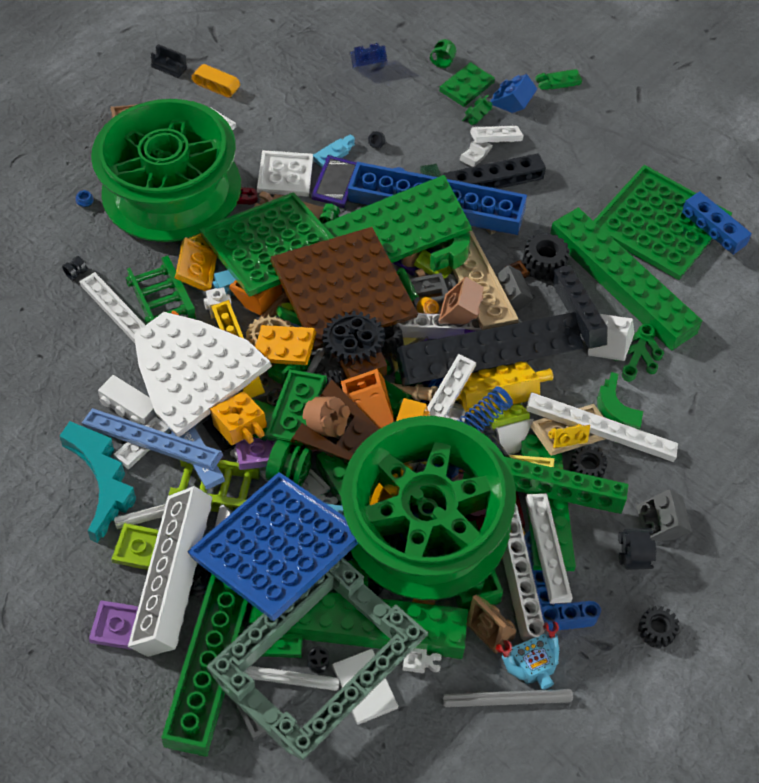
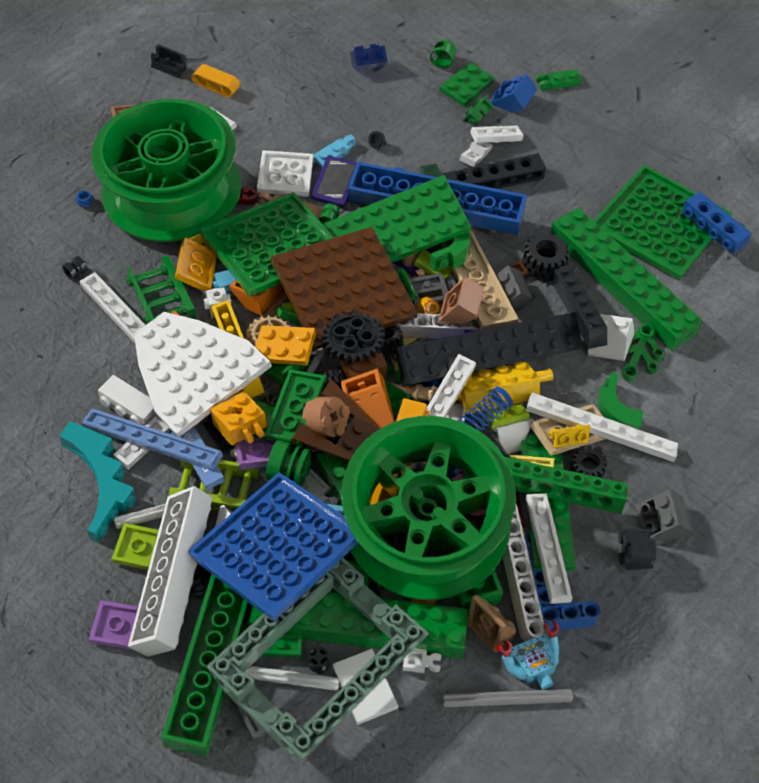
black tyre [638,606,680,648] -> none

